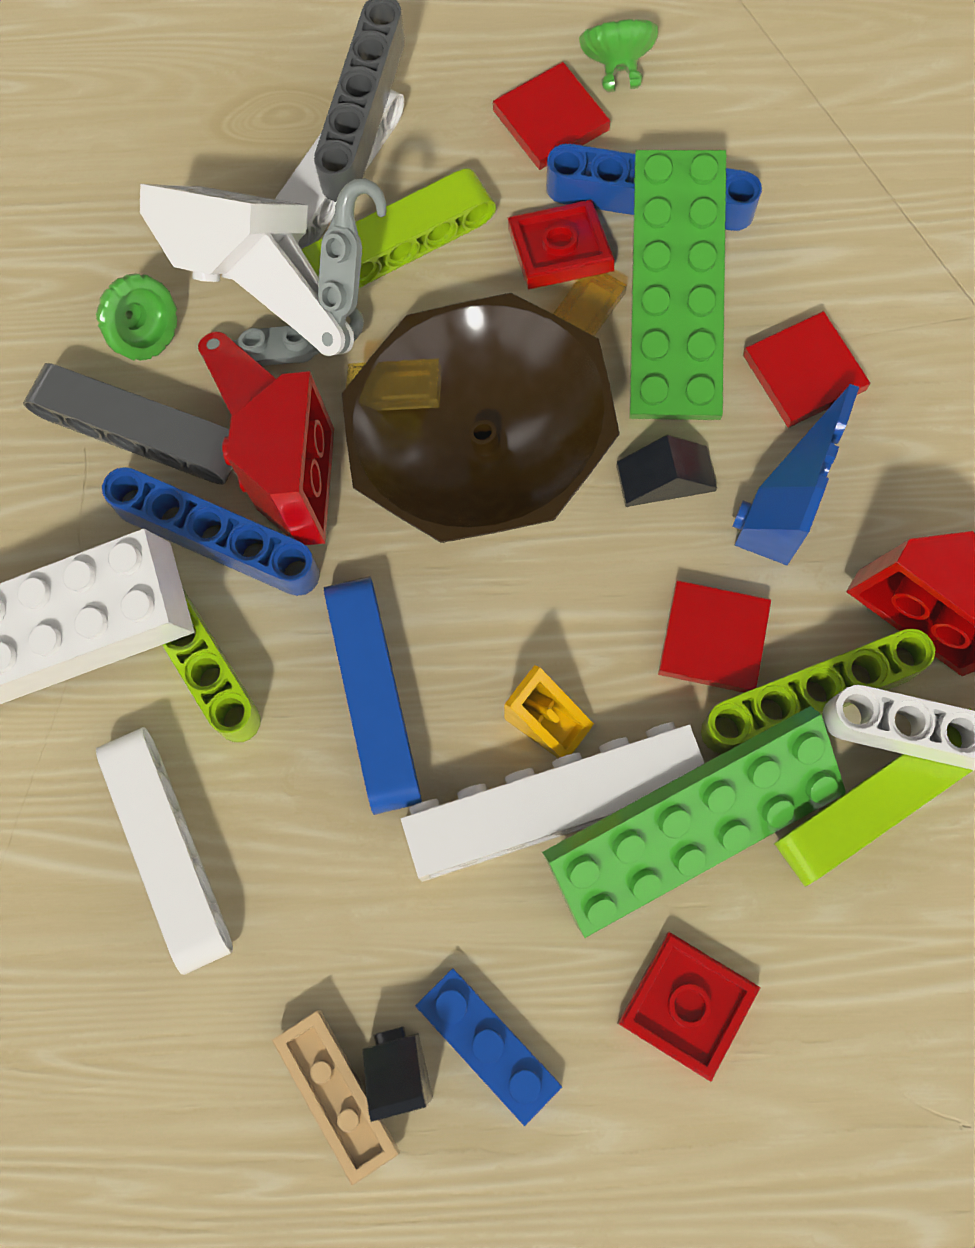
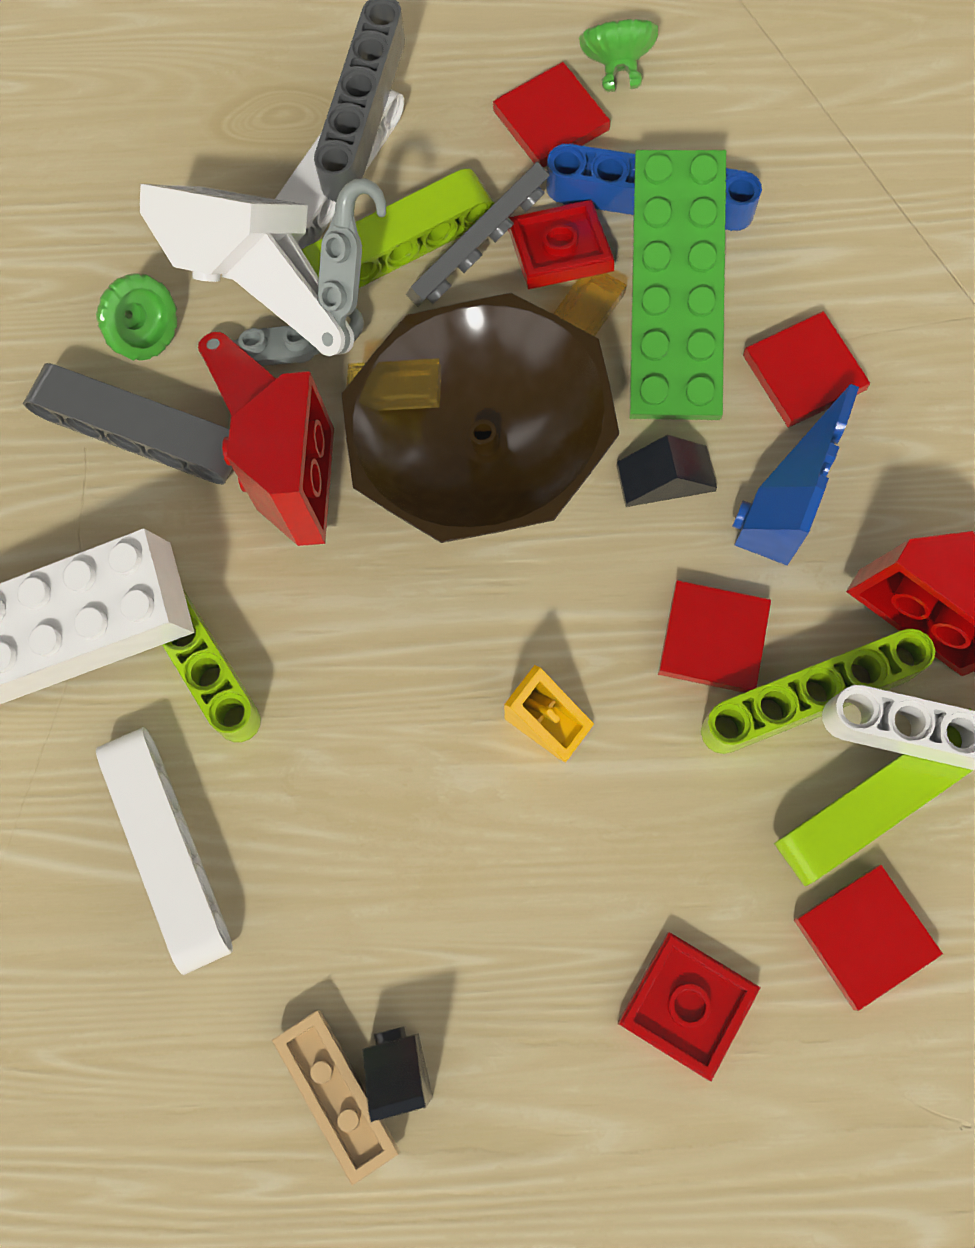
blue beam [102,467,320,596] -> none
blue beam [324,576,422,815] -> none
white brick [400,722,705,882] -> none
blue plate [415,968,562,1127] -> none
bright green plate [542,706,846,938] -> none
none -> dark grey plate [406,162,549,307]
none -> red tile [794,865,943,1011]

